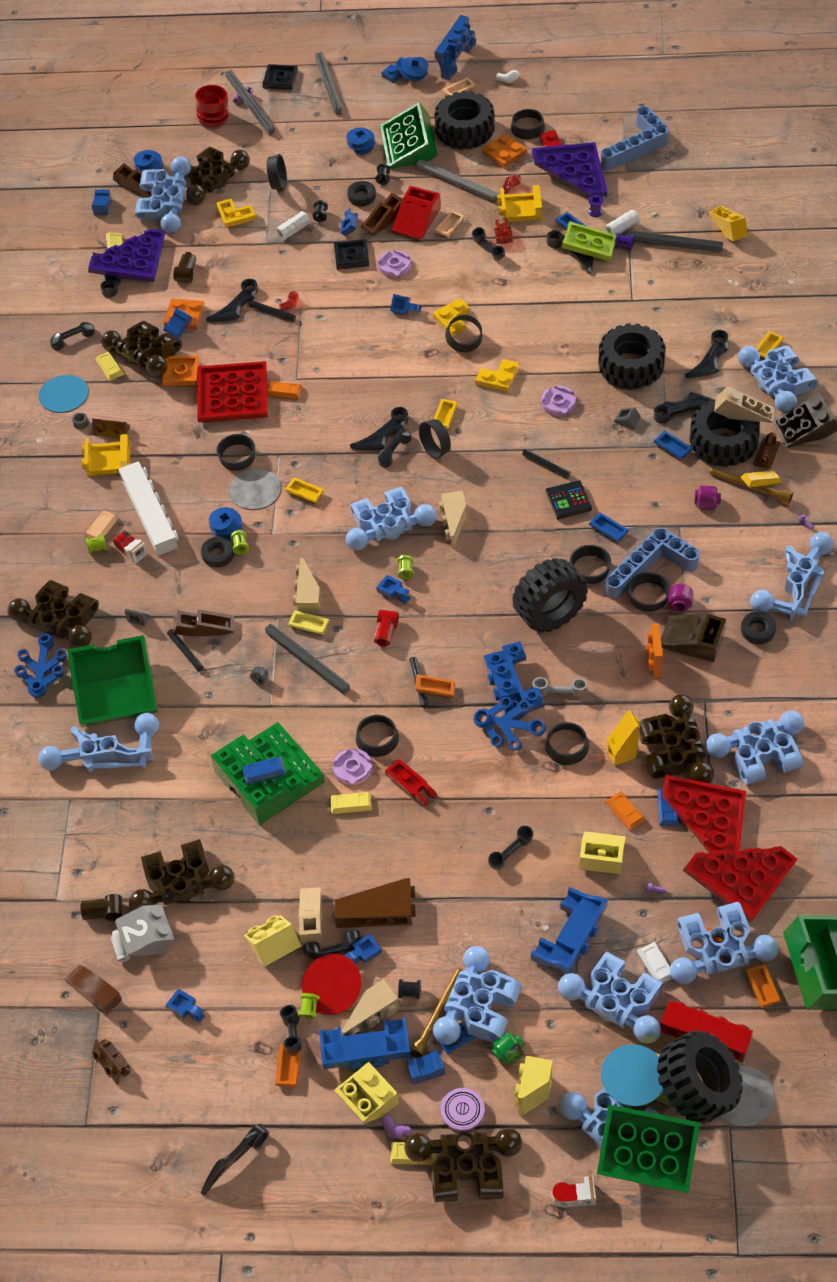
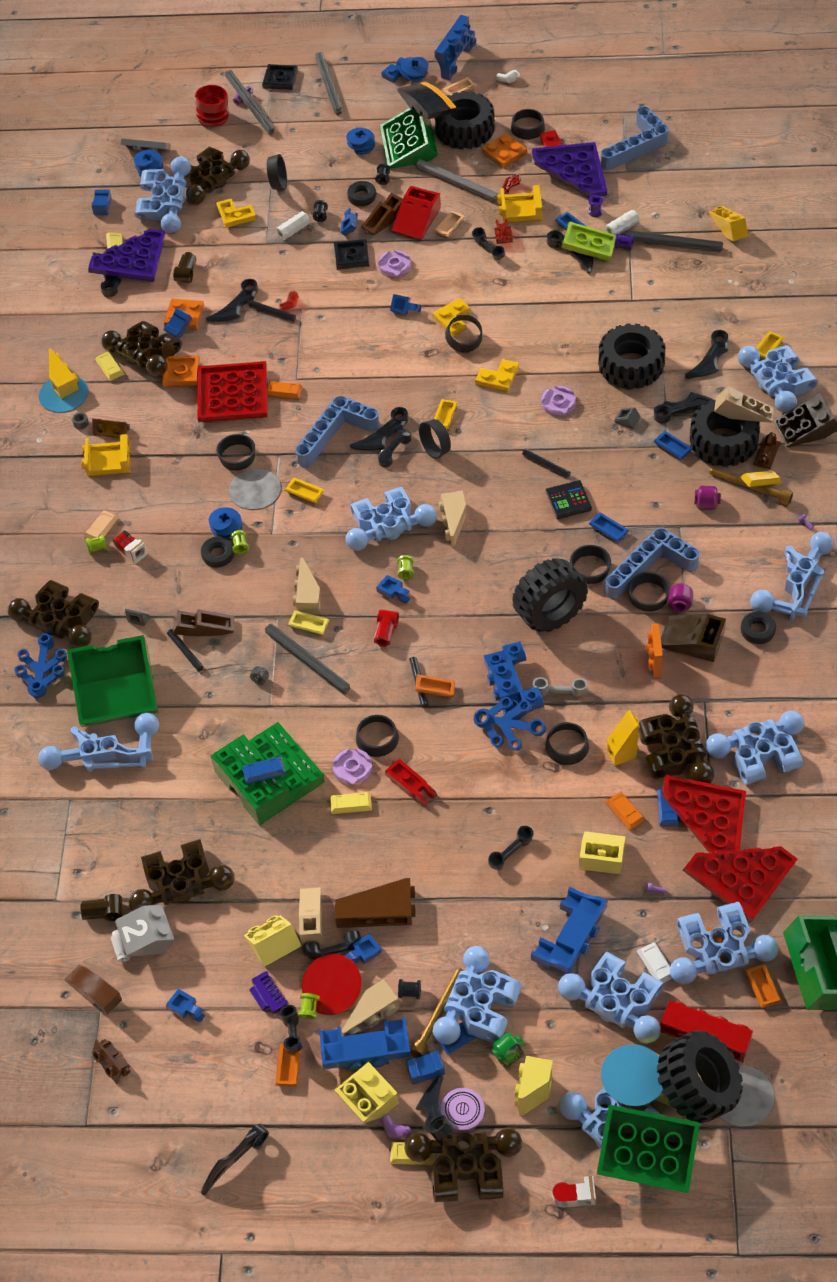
black bar [50,322,95,350] -> none
reddish brown slope [113,163,152,198] -> none
white brick [119,461,179,556] -> none
none -> yellow slope [49,348,79,399]
none -> light grey plate [120,138,171,152]
none -> dark purple piece [249,971,288,1014]
none -> medium blue beam [295,396,380,467]
none -> black slope [397,82,456,119]
none -> black piece [415,1074,453,1140]

